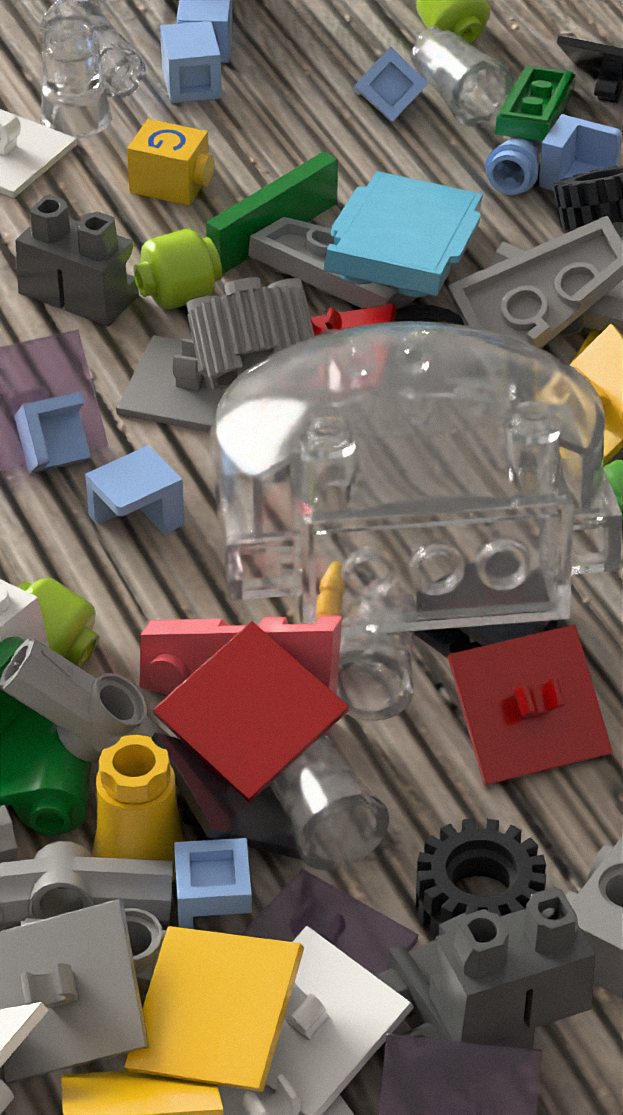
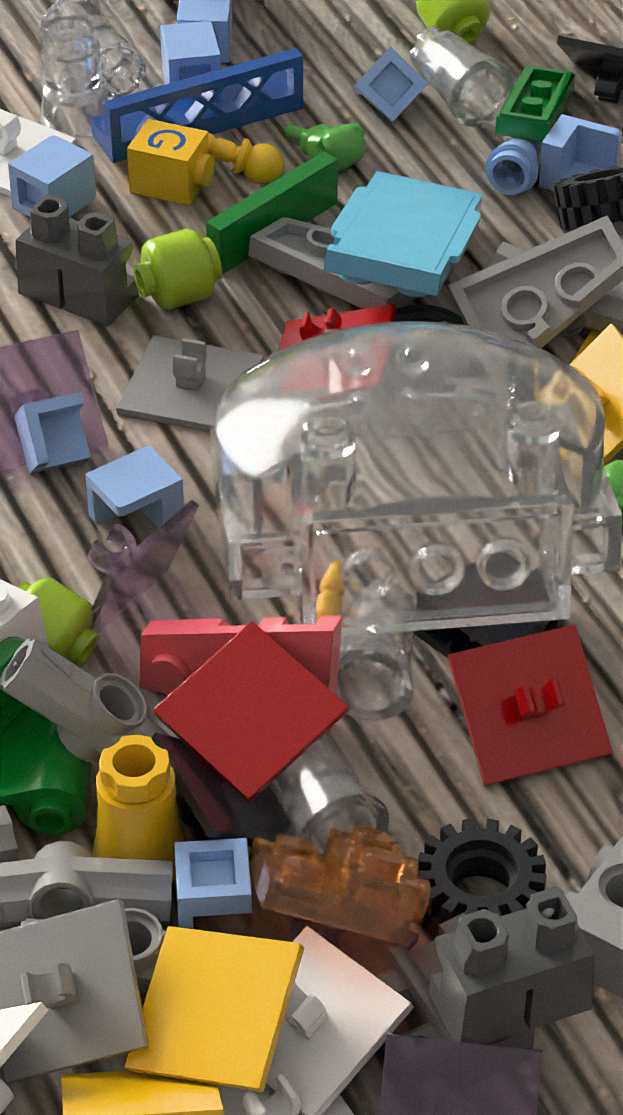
light grey brick [186,277,317,390] -> none
none -> light blue panel [8,135,96,217]
none -> piece [88,499,199,634]
none -> blue fence [91,48,303,163]
none -> yellow bar [208,133,284,184]
none -> clear orange plate [248,826,431,945]
none -> bright green piece [285,122,366,171]

